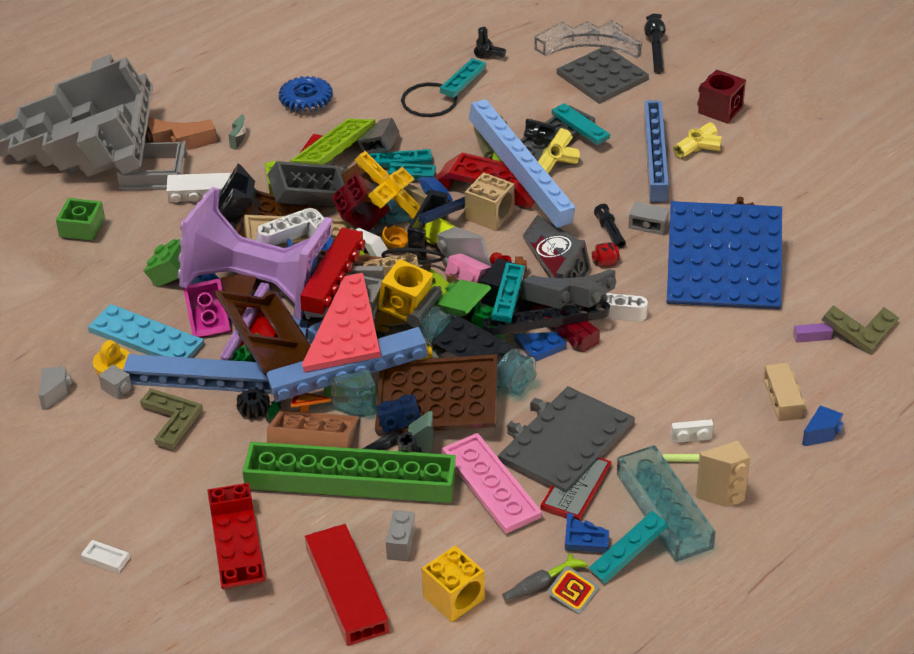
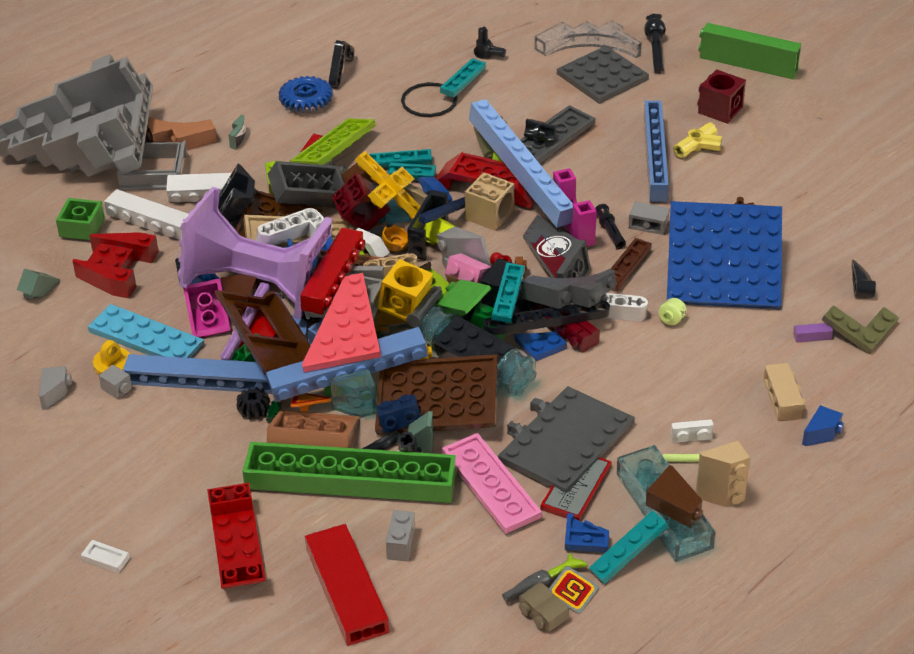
olive plate [140,388,203,450] -> none
bright green brick [143,238,181,287] -> none
dark grey slope [357,118,400,154] -> none
black piece [381,248,445,264] -> none
yellow brick [421,545,485,623] -> none
light yellow piece [538,128,580,173] -> none
teal plate [552,103,610,145] -> none
red head [592,242,620,267] -> none
none -> sand green slope [17,269,60,299]
none -> red wedge [72,232,159,299]
none -> white brick [104,189,189,240]
none -> black beam [329,40,355,88]
none -> dark tan brick [519,582,569,632]
none -> dark pink arch [553,168,597,247]
none -> copper plate [611,238,652,290]
none -> reddish brown slope [645,465,703,528]
none -> yellowish green head [658,298,687,326]
none -> bright green brick [698,23,802,79]
none -> black piece [851,259,876,297]

